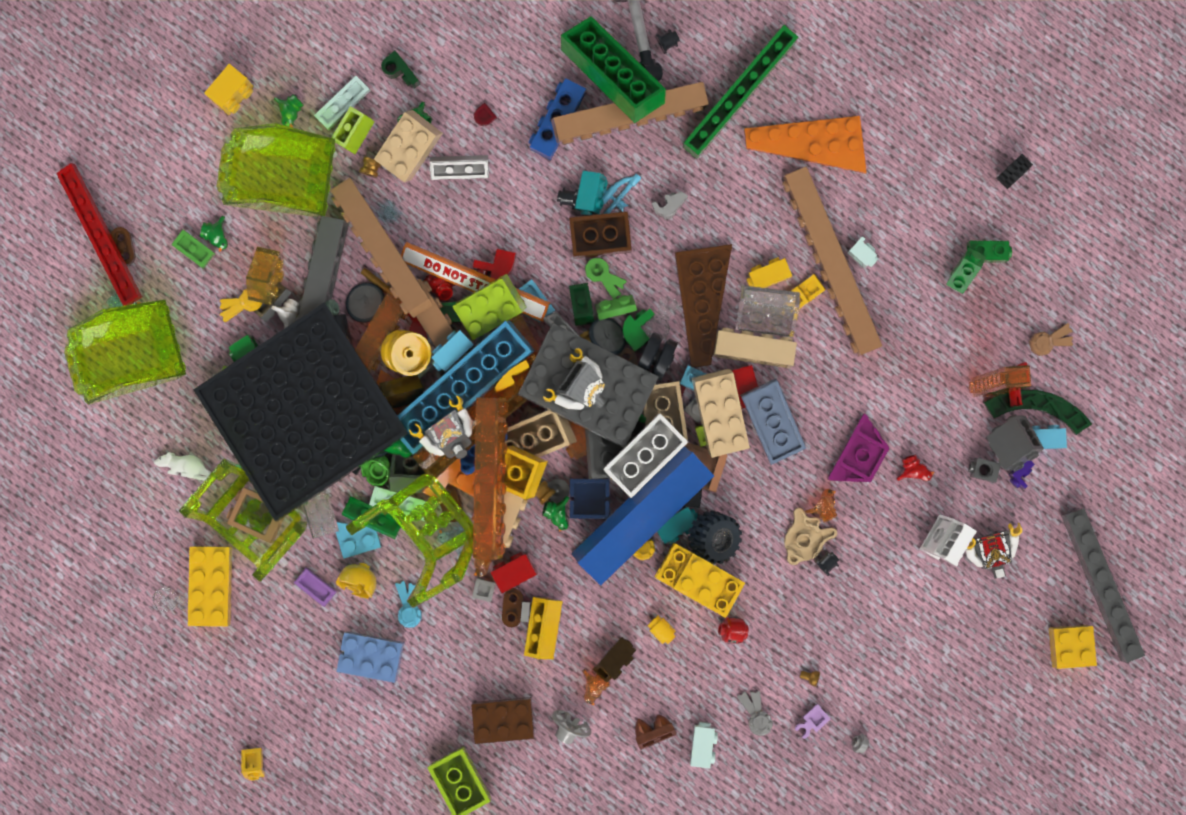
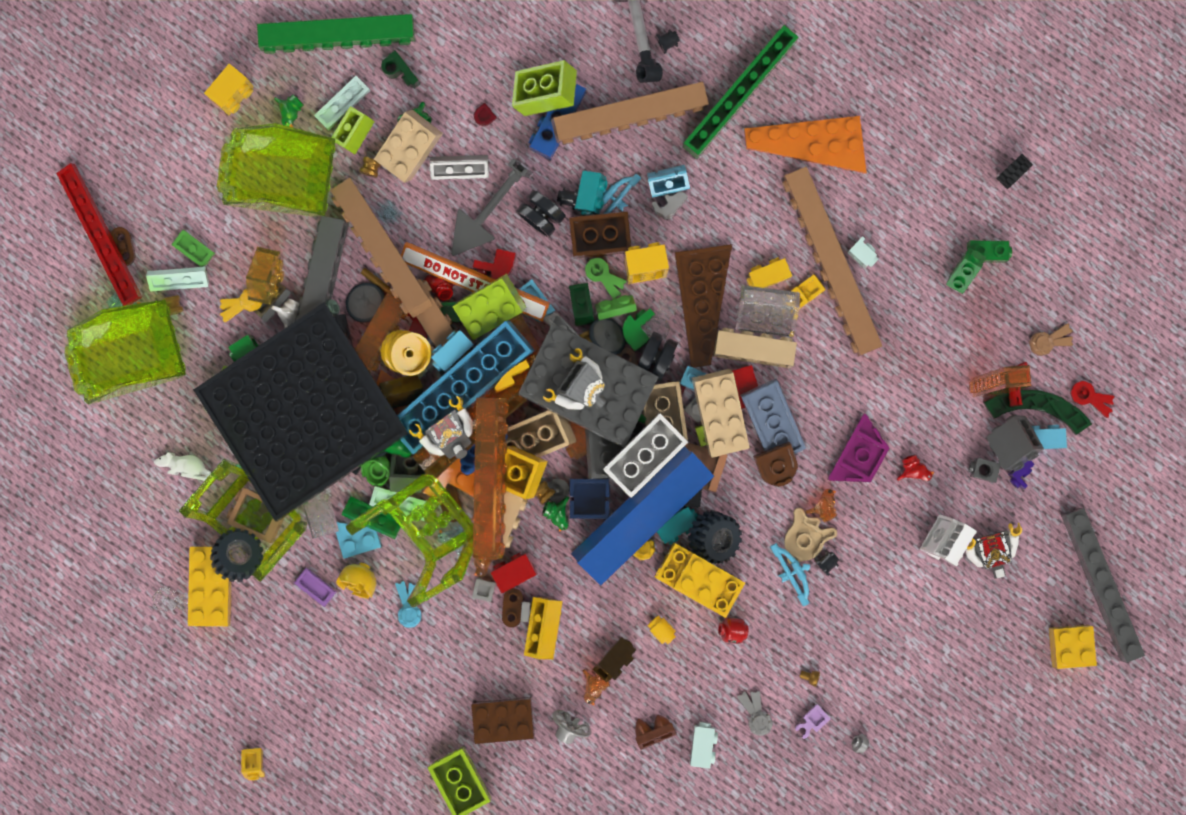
green animal [200,216,228,252] -> none
medium blue piece [336,631,404,683] -> none
green brick [561,16,666,123] -> none
none -> light aqua plate [146,267,209,291]
none -> pearl gold wheel [160,295,184,316]
none -> black wheel [210,528,264,582]
none -> green brick [257,14,415,54]
none -> dark grey piece [451,158,533,256]
none -> lime brick [512,60,577,116]
none -> black wheel [516,190,566,238]
none -> yellow brick [624,242,669,284]
none -> medium azure brick [647,165,690,198]
none -> reddish brown tile [753,442,798,487]
none -> medium azure piece [770,543,810,606]
none -> red piece [1070,381,1115,418]

